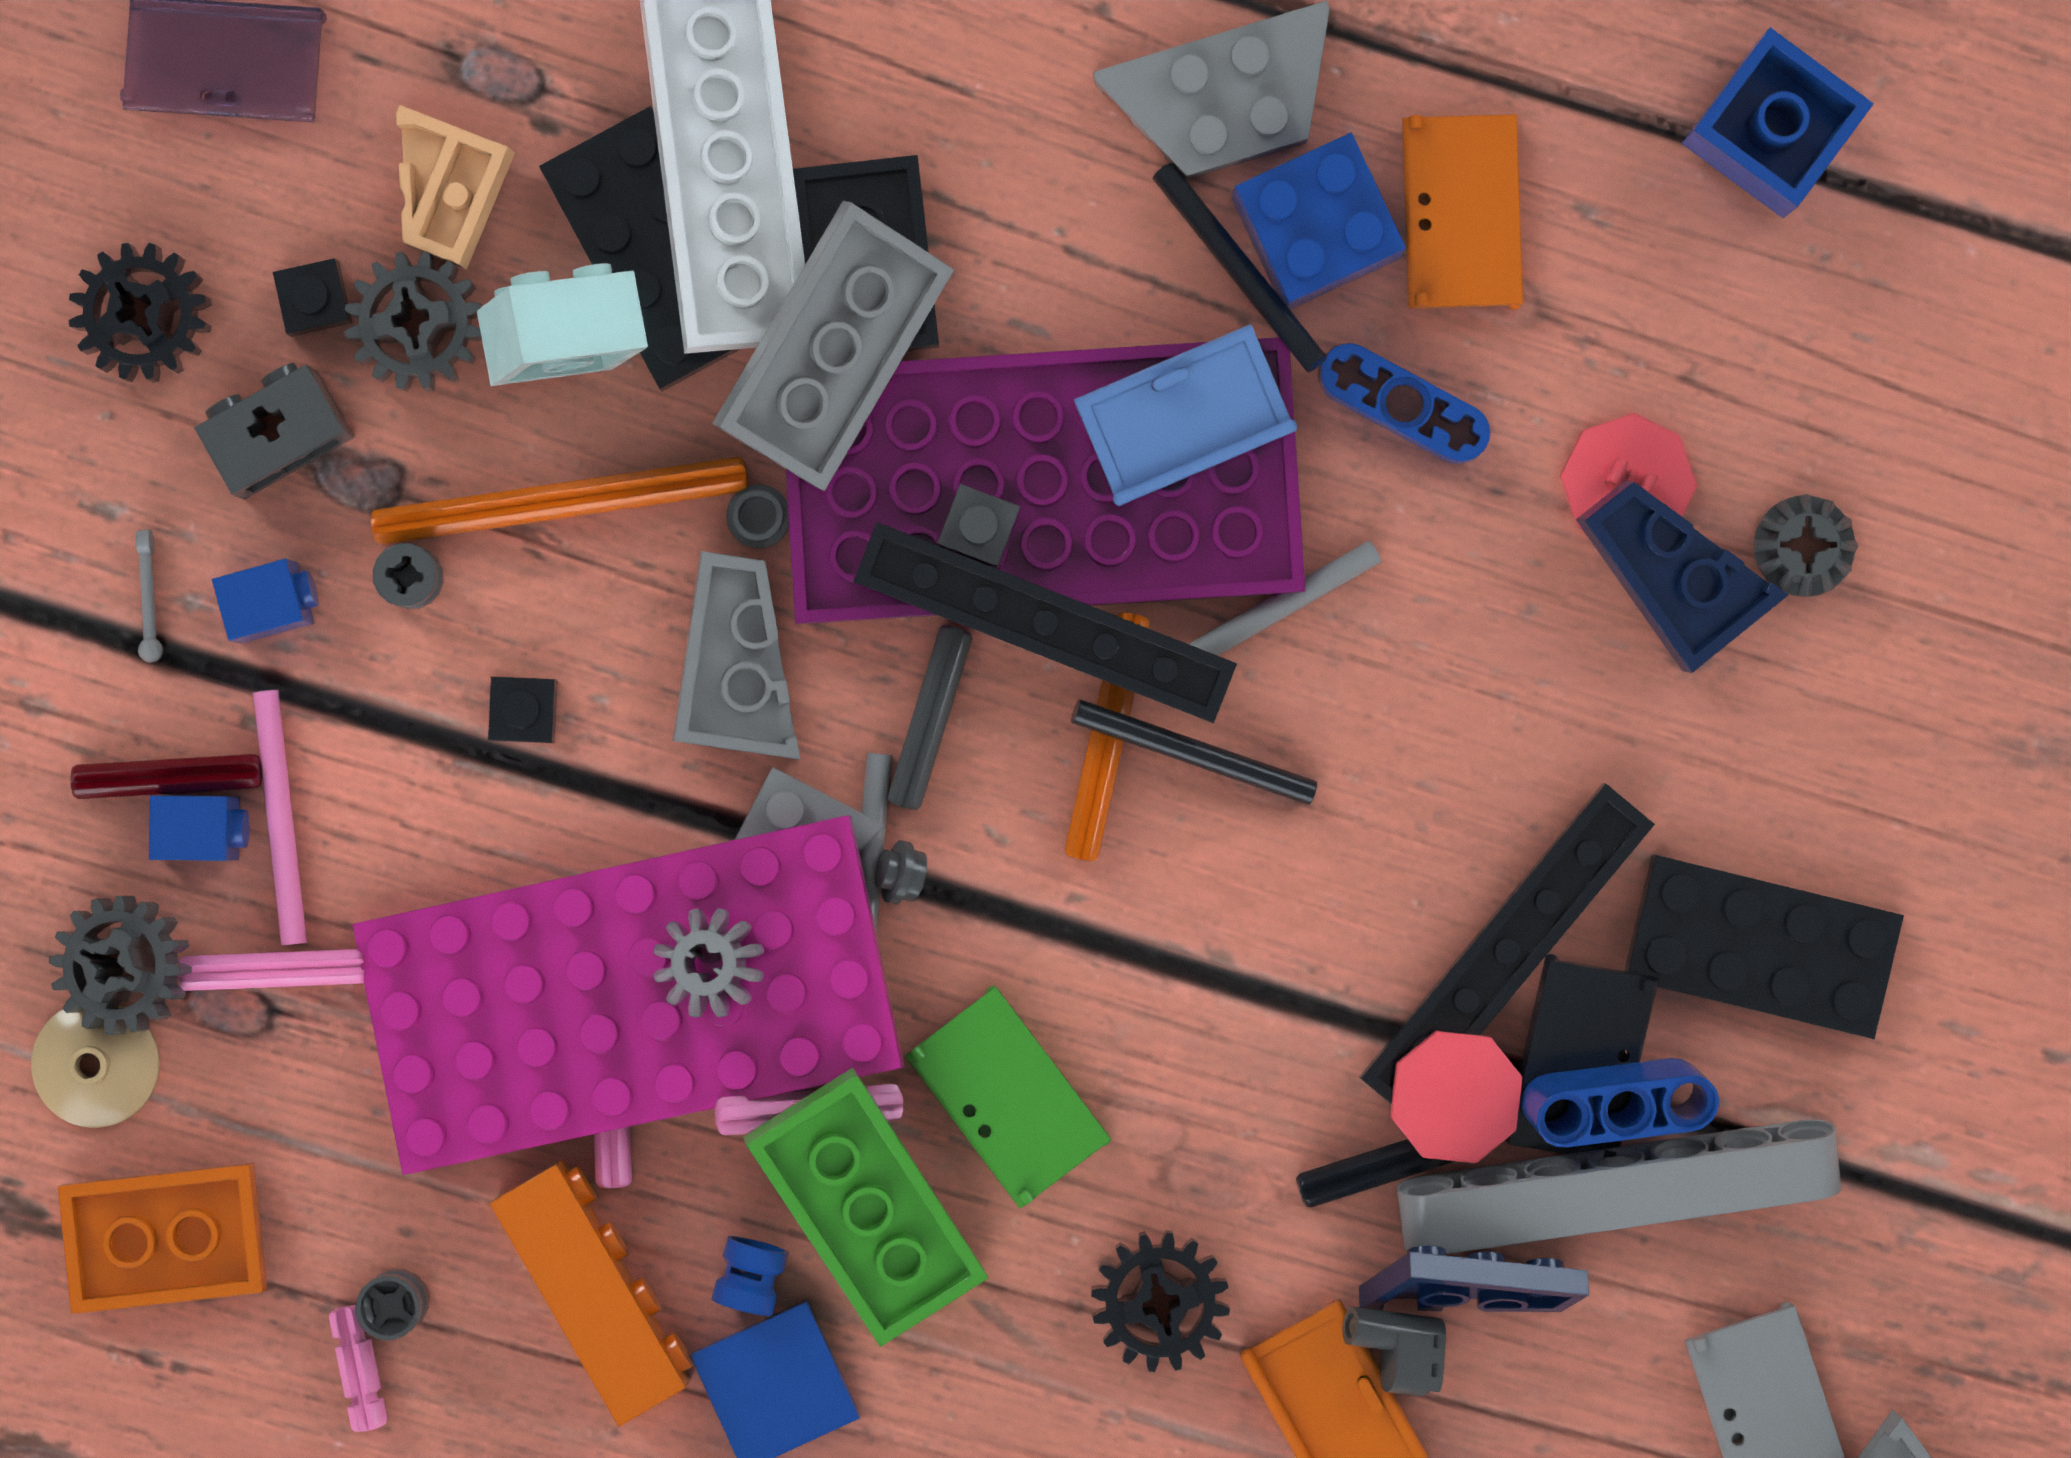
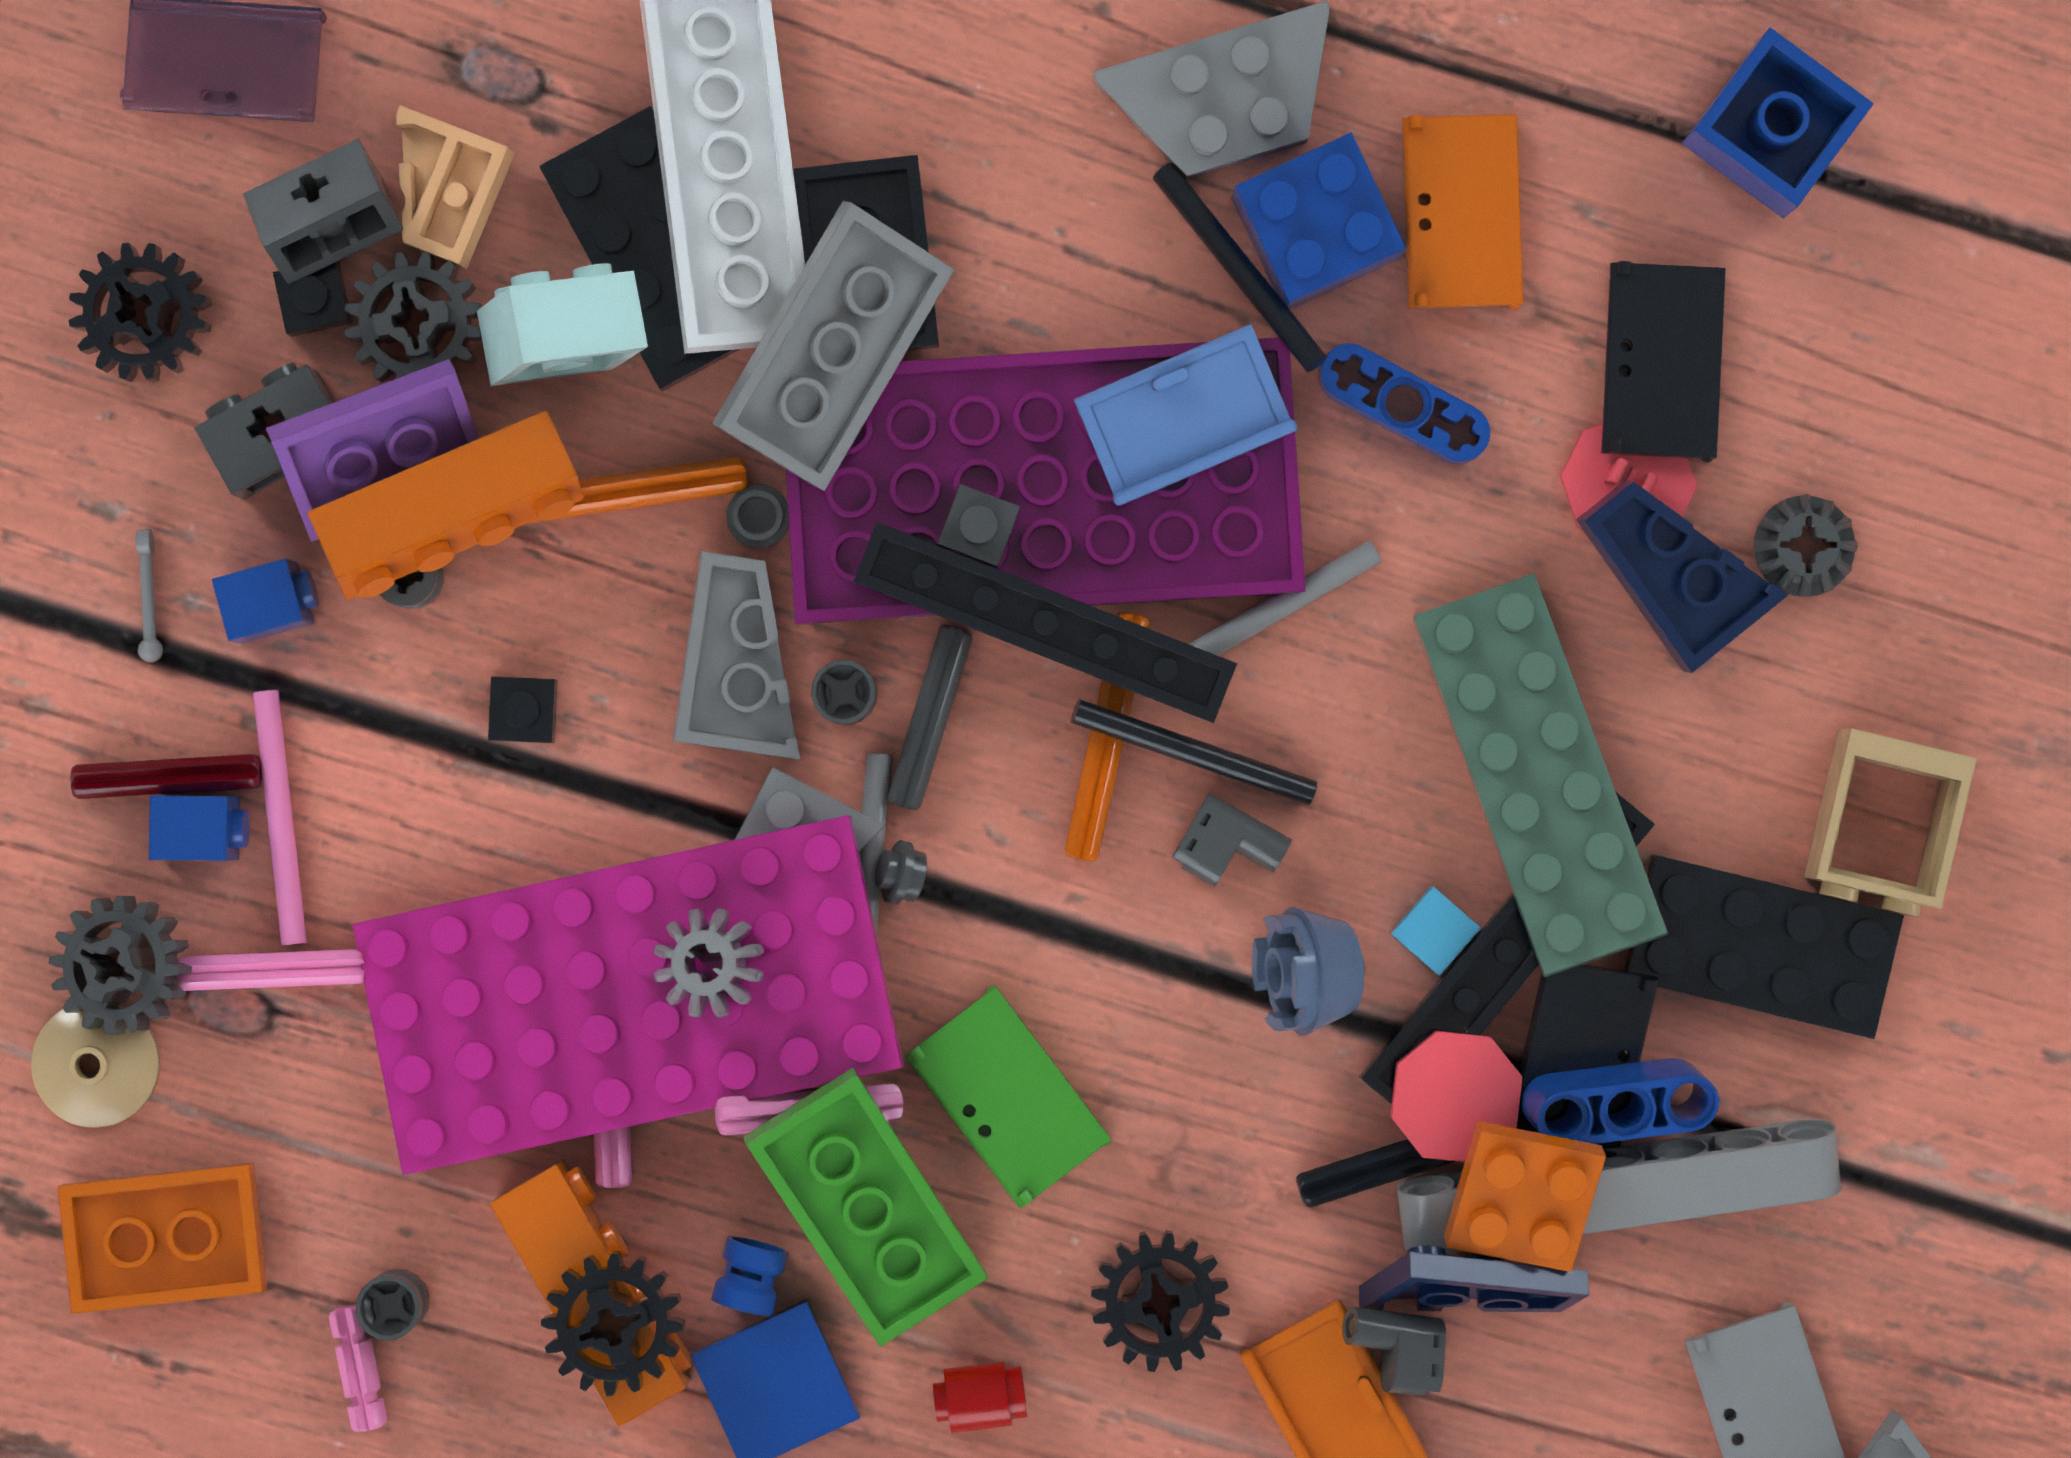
none -> dark grey brick [243,138,403,285]
none -> medium lavender plate [266,359,479,542]
none -> orange brick [307,410,584,601]
none -> black gear [541,1251,685,1396]
none -> dark grey wheel [811,660,878,725]
none -> red brick [933,1361,1027,1433]
none -> dark grey piece [1172,793,1292,887]
none -> sand blue cone [1252,907,1365,1035]
none -> medium azure tile [1390,886,1481,976]
none -> sand green plate [1414,573,1668,978]
none -> orange plate [1443,1121,1606,1272]
none -> black door [1601,261,1726,463]
none -> tan window [1804,728,1977,917]

